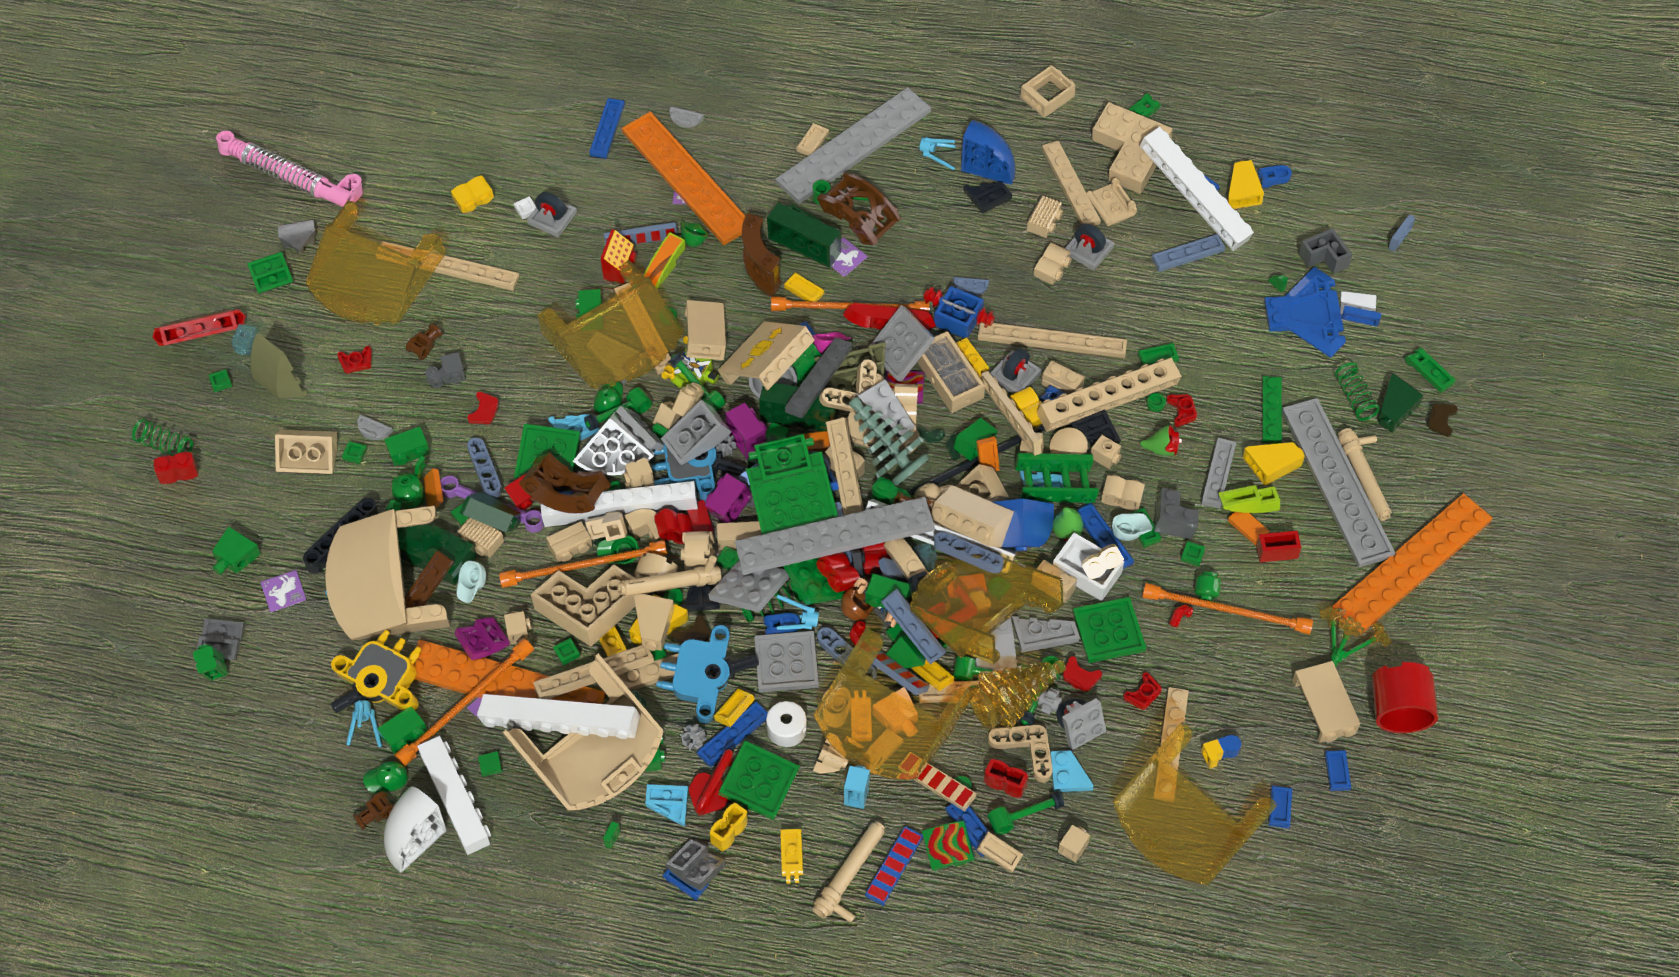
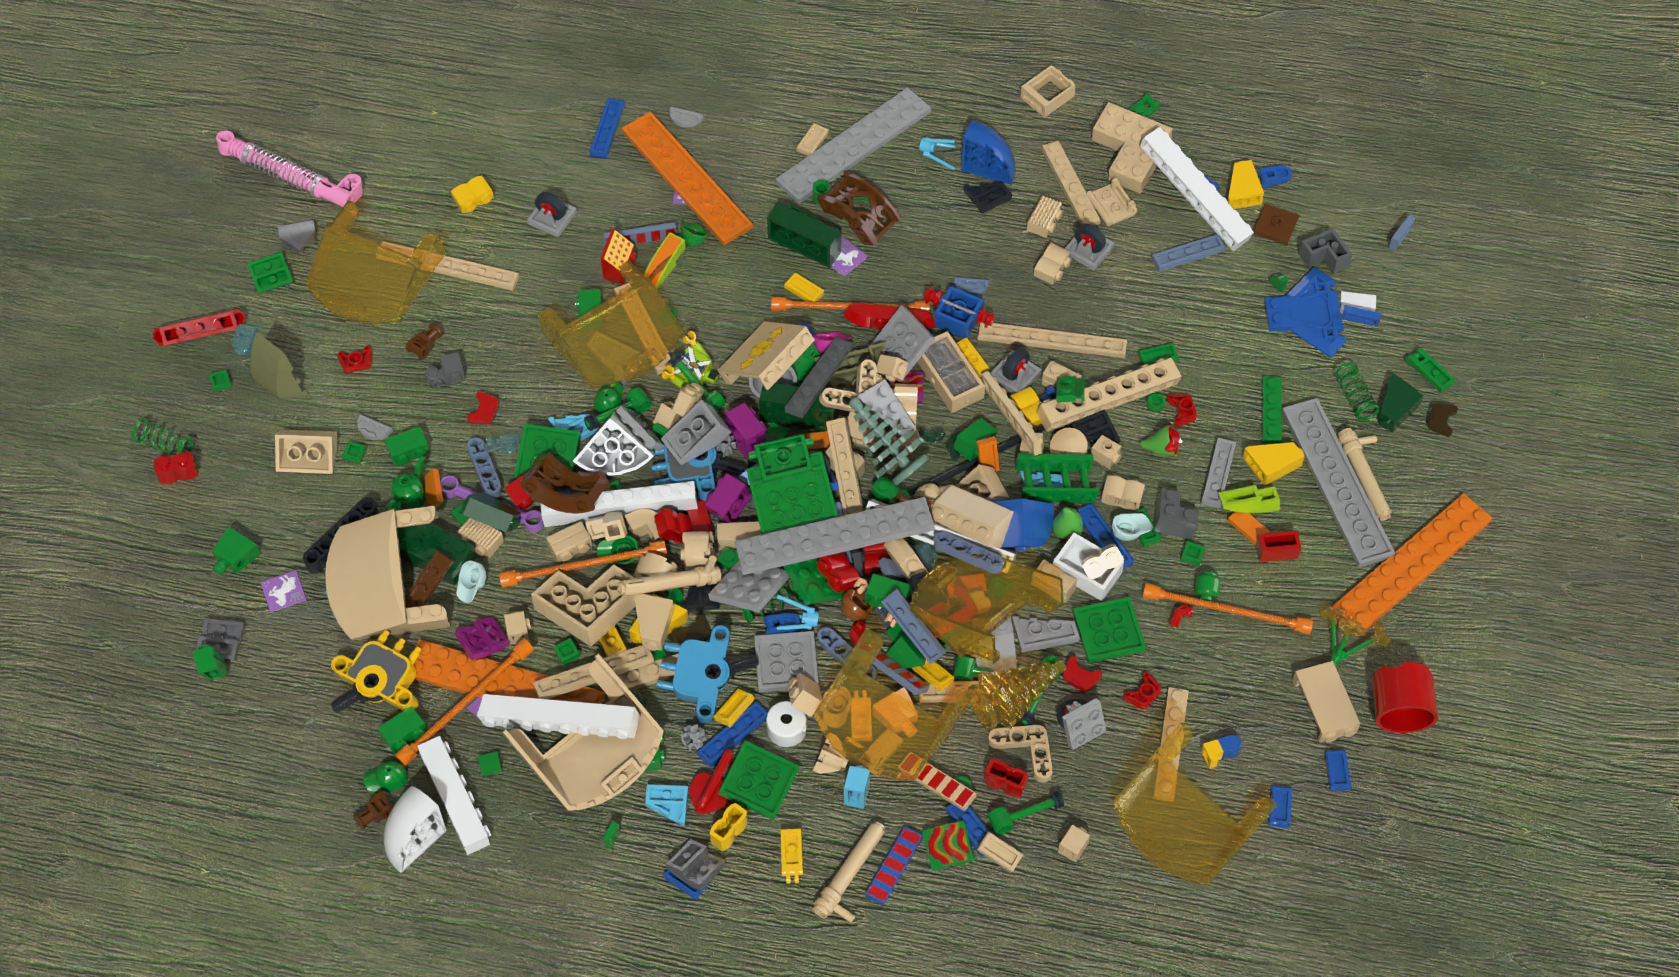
medium azure plant [346,700,382,747] -> none
white tile [514,196,536,220] -> none
tan brick [623,458,654,489] -> none
tan panel [685,300,726,360] -> none
reddish brown fence [742,213,782,296] -> none
light grey gear [1038,688,1063,715] -> none
medium azure wing [1050,751,1093,792] -> none
none -> clear light blue plate [484,434,519,453]
none -> tan brick [787,673,823,717]
none -> tan brick [876,355,908,382]
none -> green plate [1056,375,1086,403]
none -> reddish brown plate [1253,204,1299,245]

